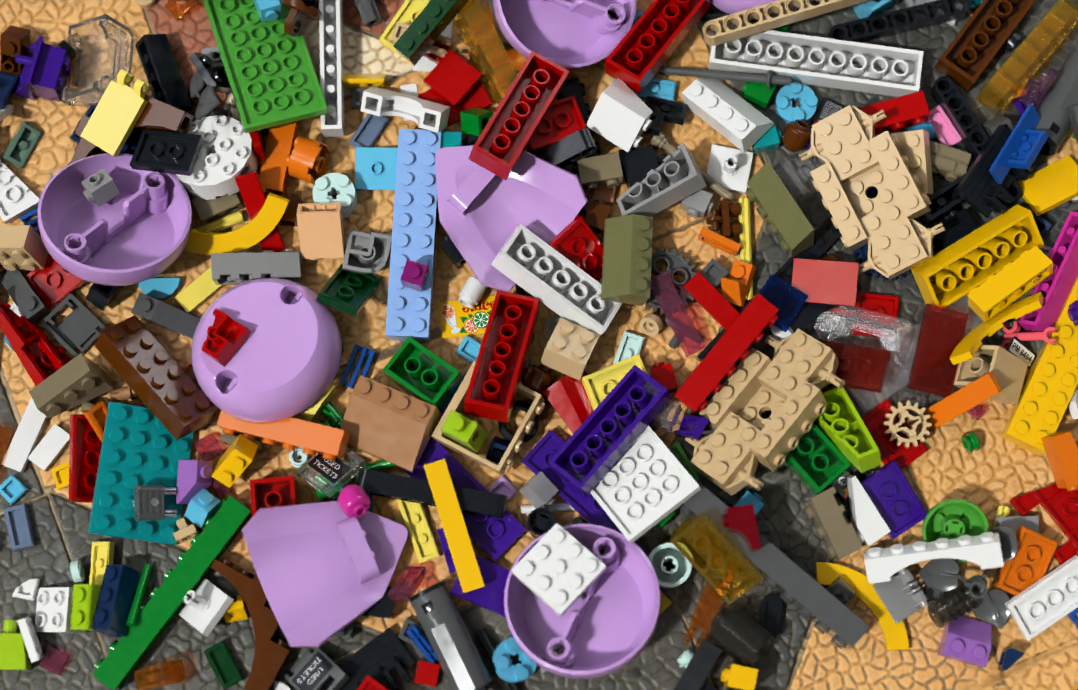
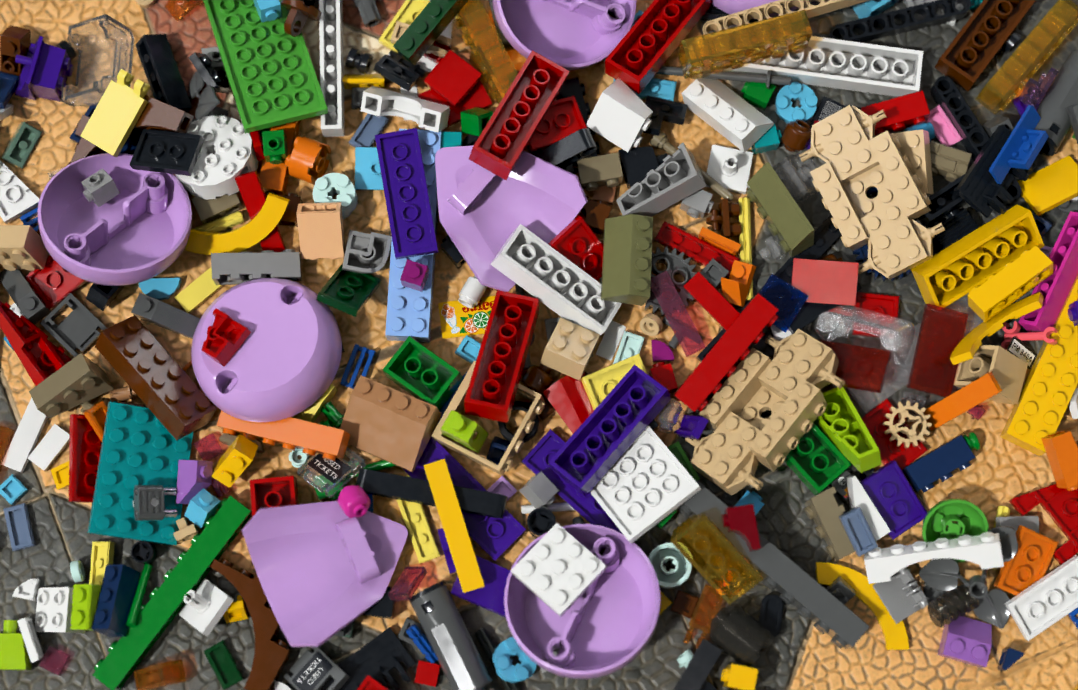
none -> black wheel [131,541,157,564]
none -> green brick [262,130,288,164]
none -> black wheel [345,48,373,74]
none -> black plate [374,50,427,91]
none -> dark purple plate [375,128,438,260]
none -> white sticker [596,321,626,361]
none -> magenta tile [651,340,674,362]
none -> red tile [654,221,740,278]
none -> reddish brown tile [670,590,699,619]
none -> clear yellow brick [678,10,812,79]
none -> clear tile [759,236,785,260]
none -> sand blue tile [838,507,878,557]
none -> dark blue brick [902,435,975,493]

